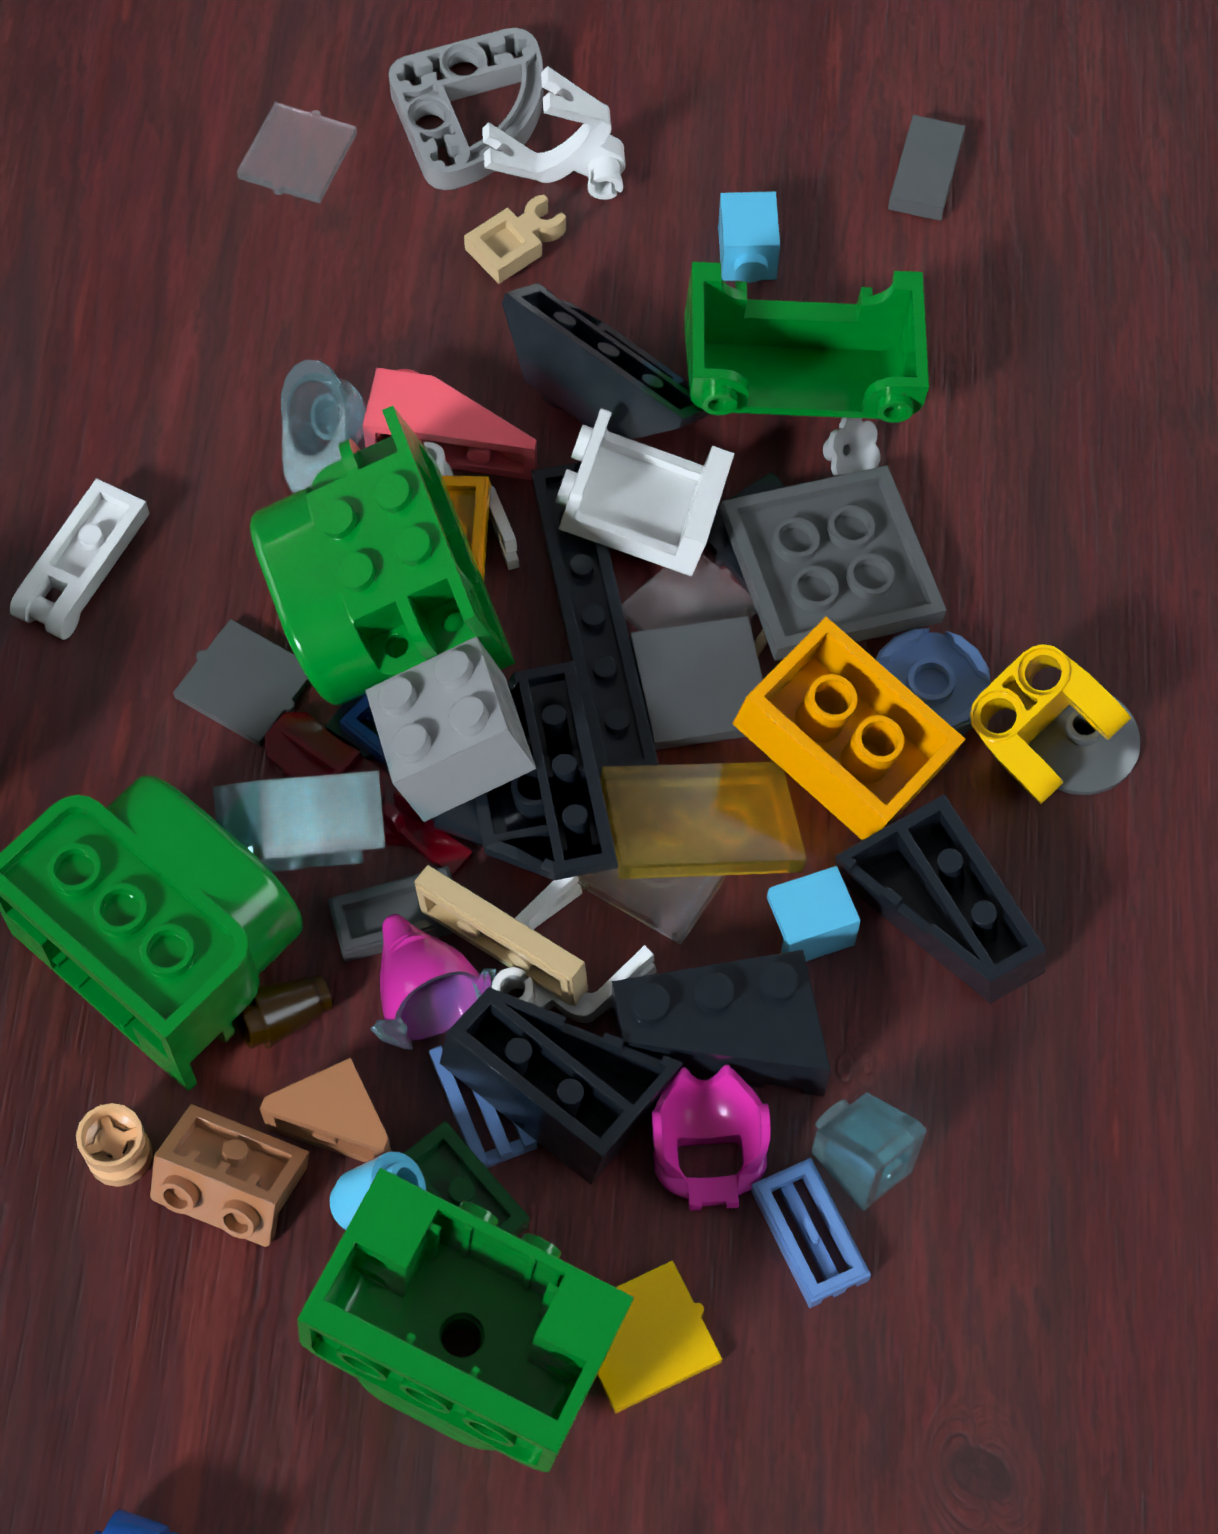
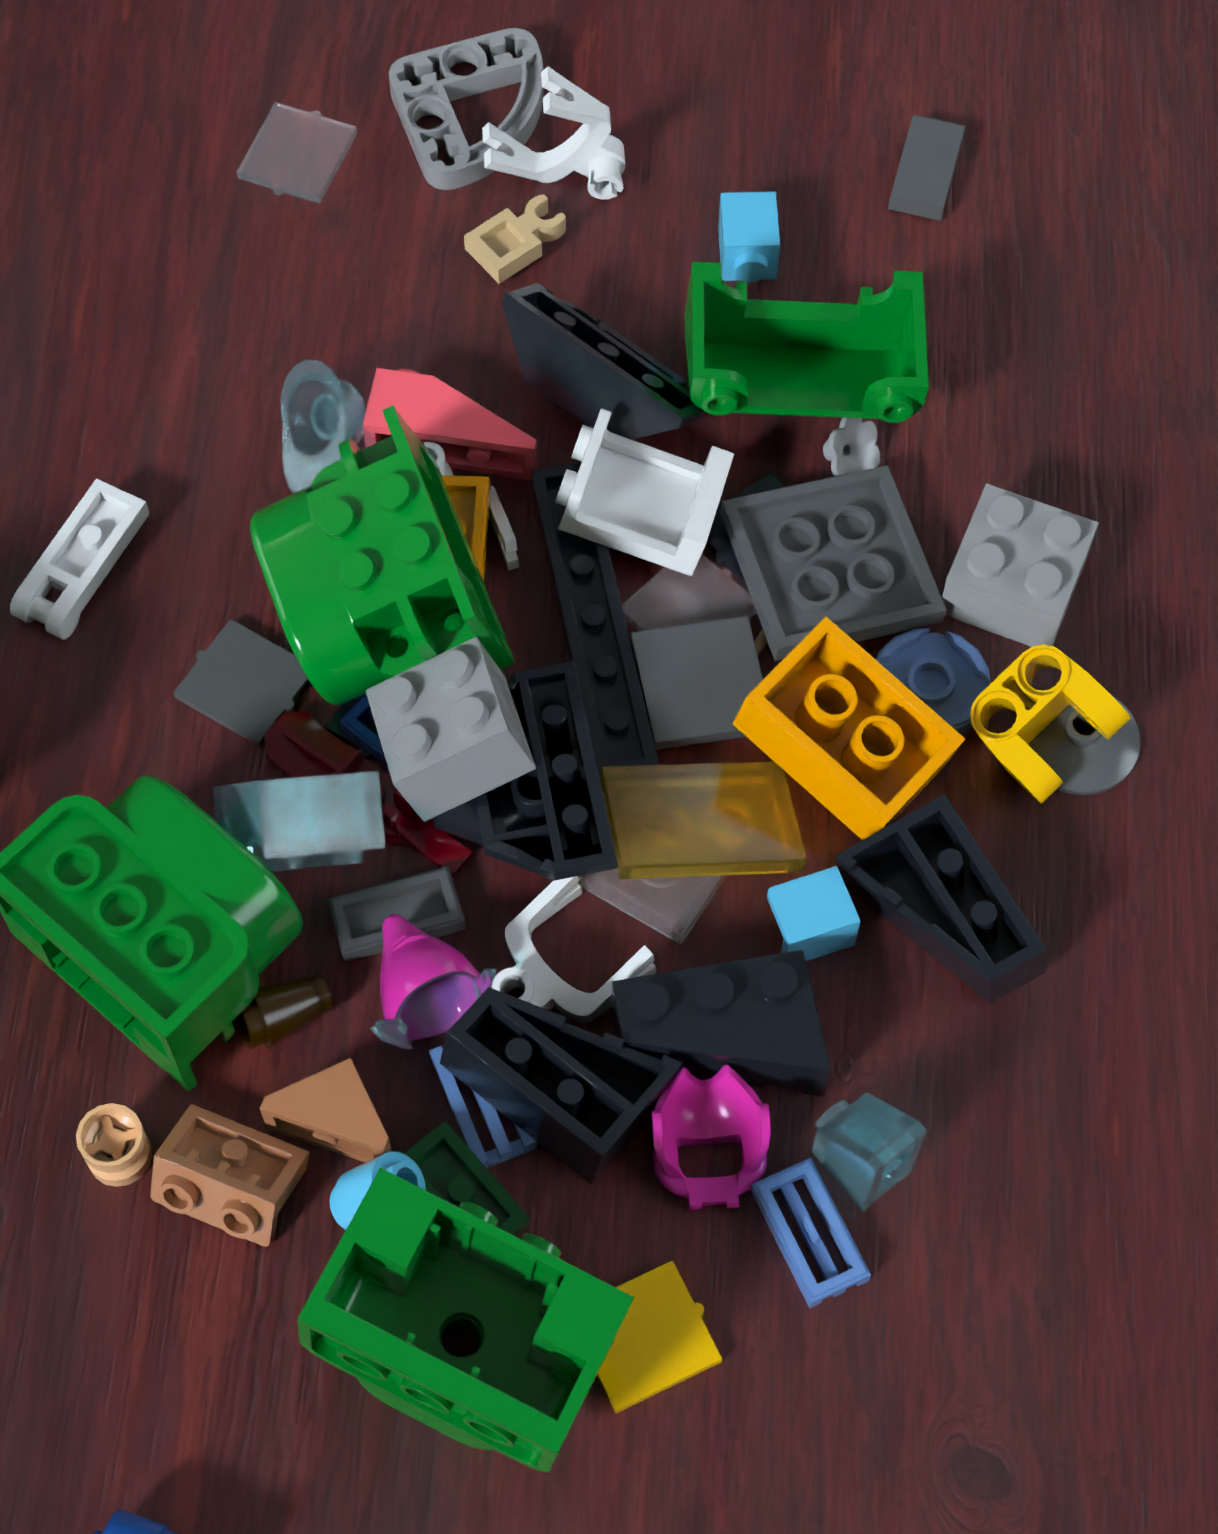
tan tile [414,865,588,1006] -> none
none -> light grey brick [942,483,1099,647]

